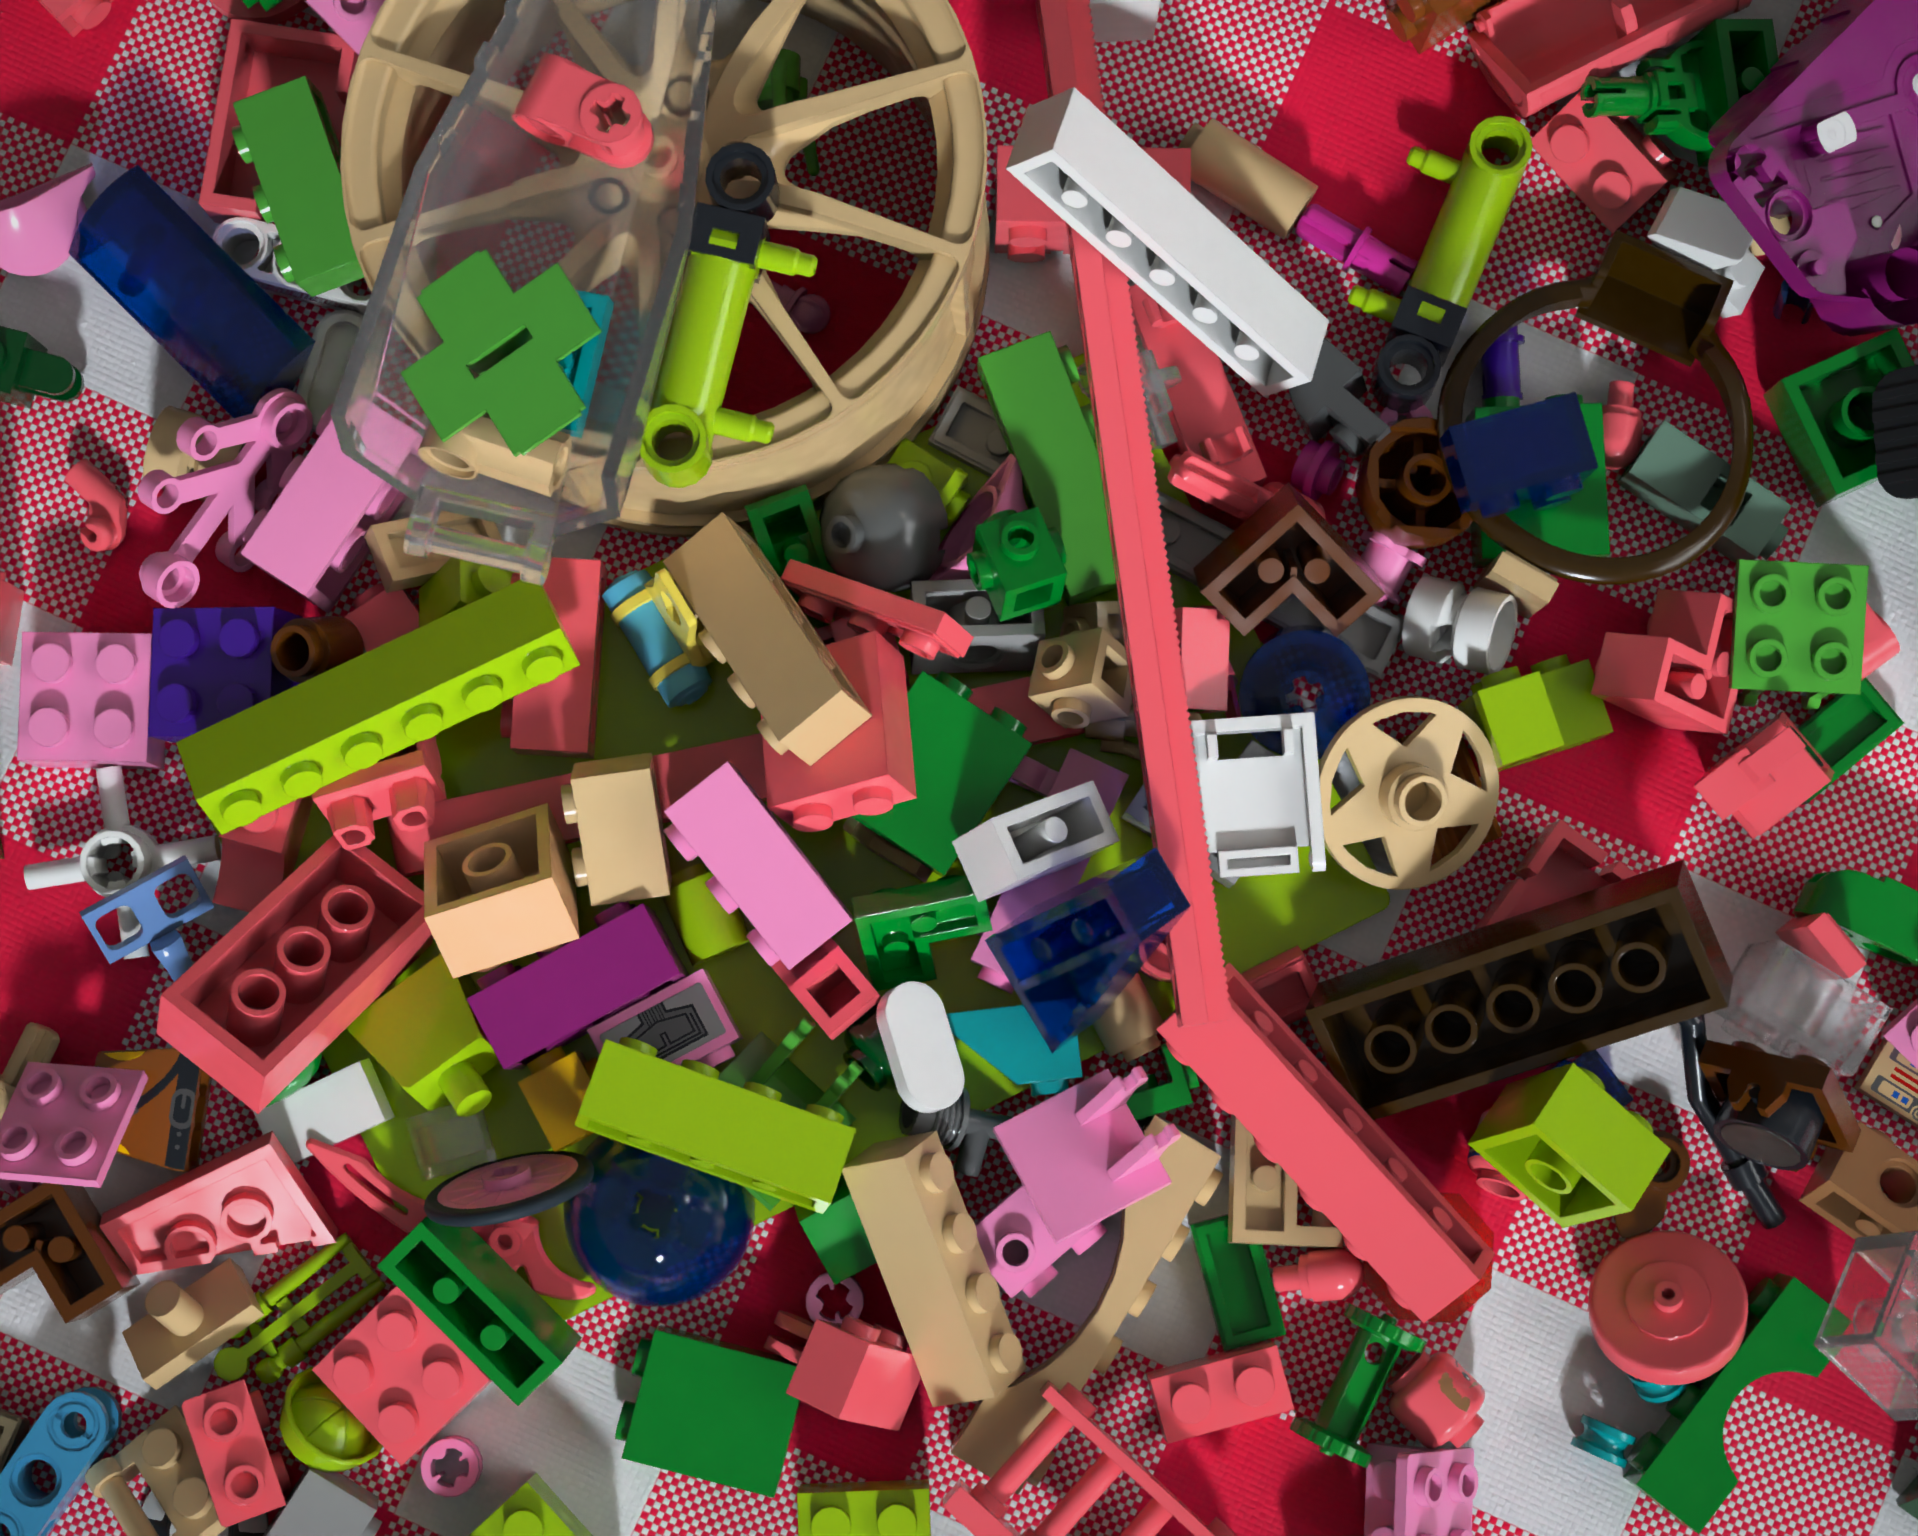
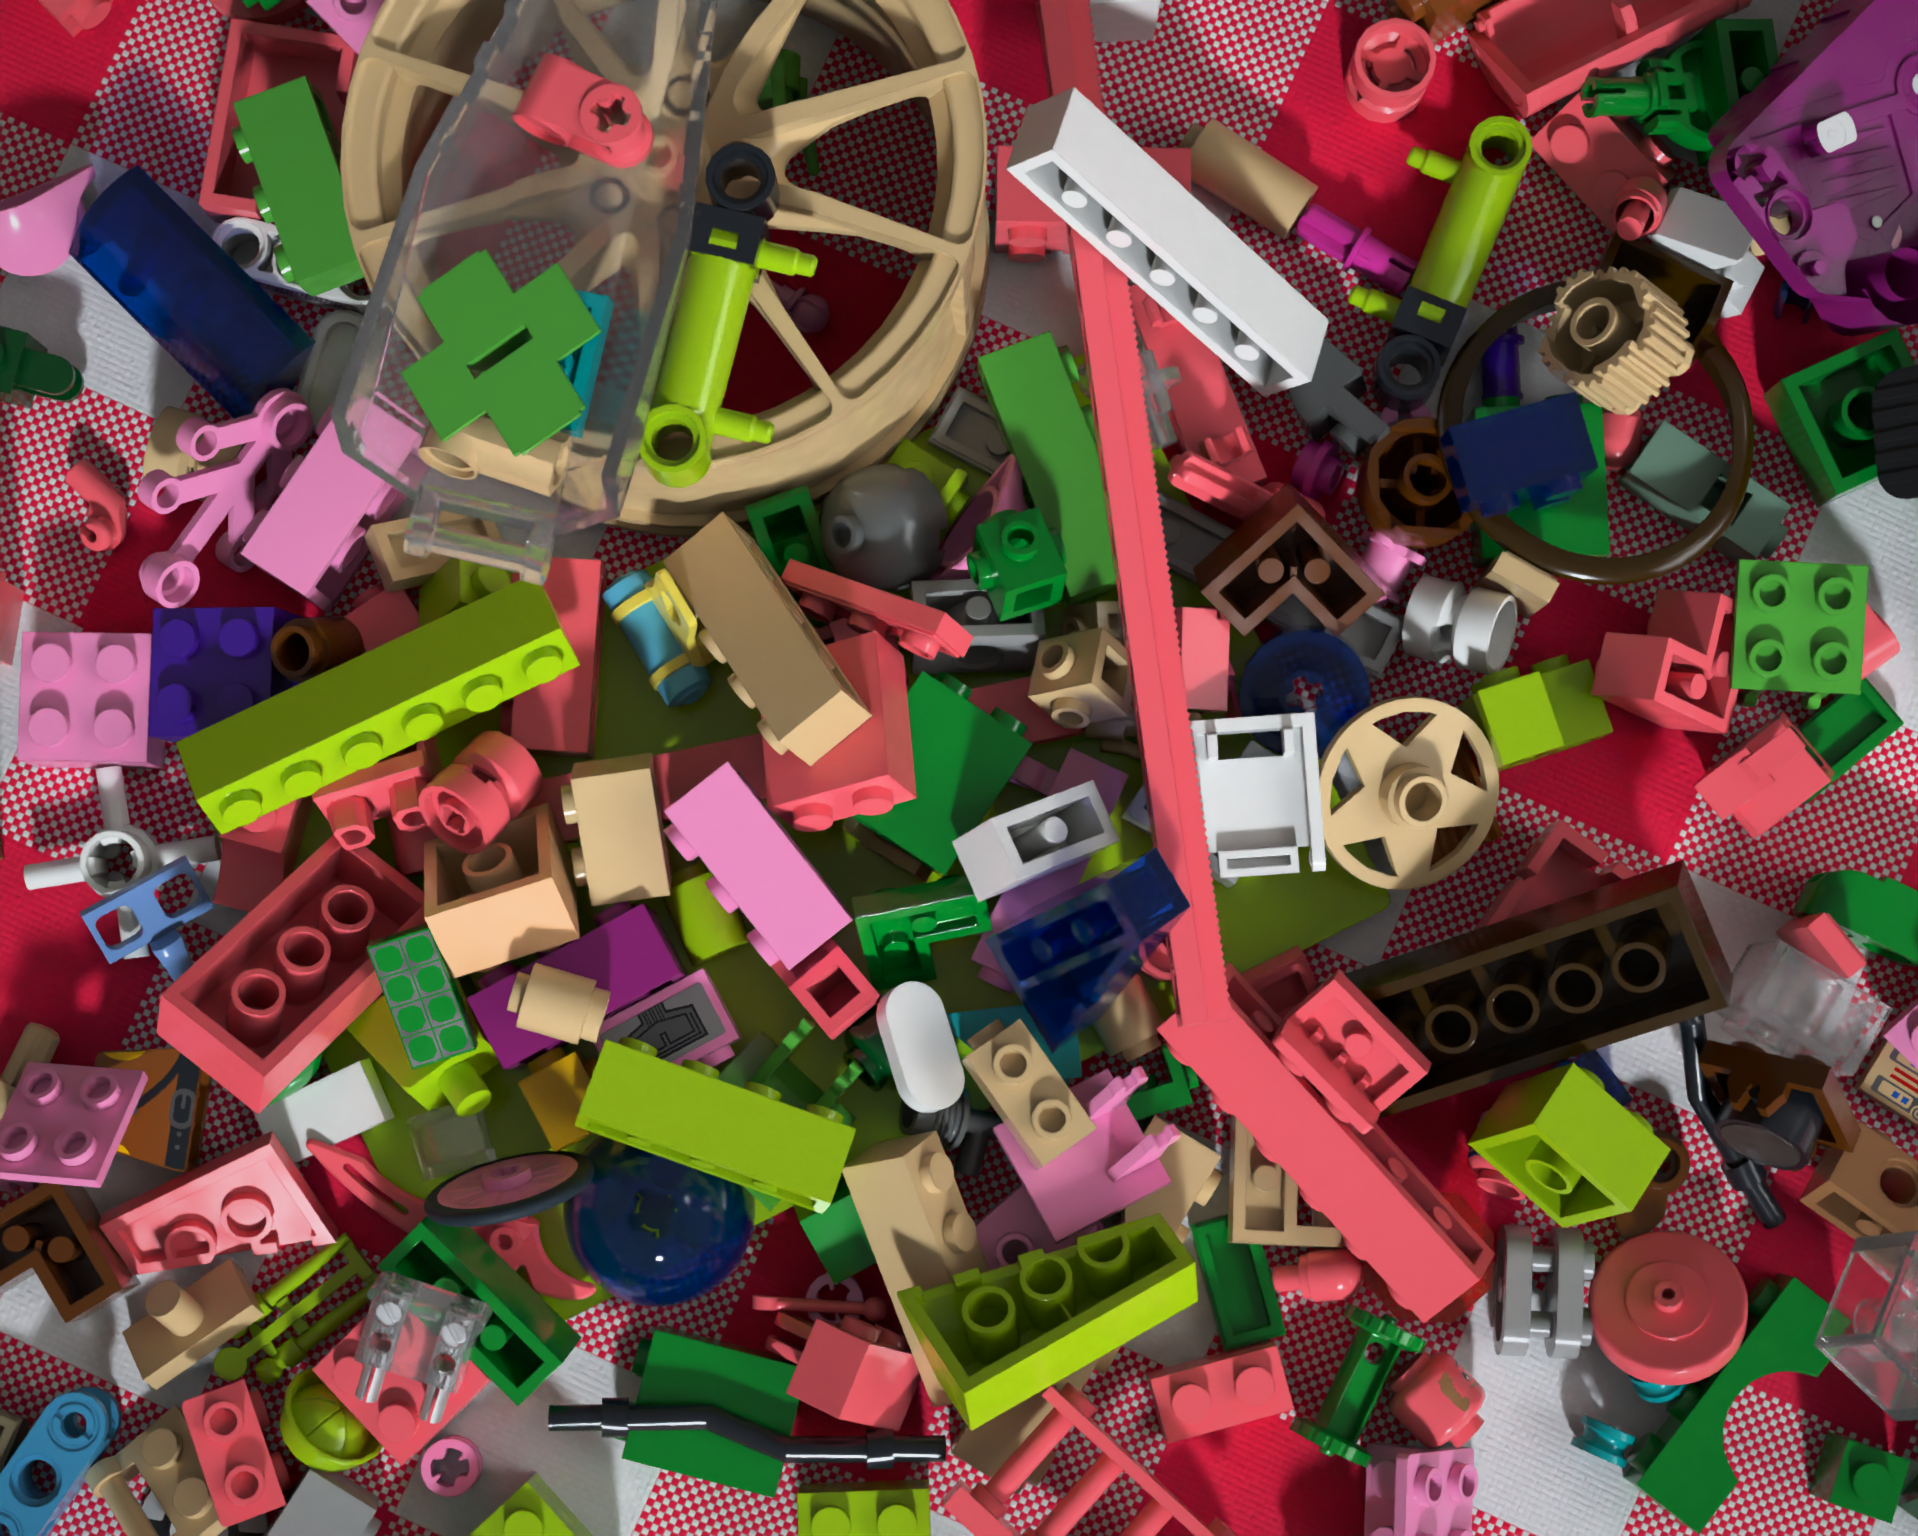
none -> clear piece [354,1271,493,1424]
none -> green tile [366,923,478,1070]
none -> coral wheel [418,731,543,854]
none -> tan brick [507,963,611,1045]
none -> black bar [548,1397,946,1469]
none -> coral hinge [752,1295,888,1322]
none -> lime wedge [897,1213,1198,1431]
none -> tan brick [961,1018,1097,1170]
none -> coral bracket [1272,969,1432,1135]
none -> coral wheel [1344,18,1437,124]
none -> light grey brick [1493,1224,1595,1359]
none -> tan brick [1538,267,1695,415]
none -> coral cylinder [1611,176,1667,241]
none -> green brick [1809,1431,1911,1524]

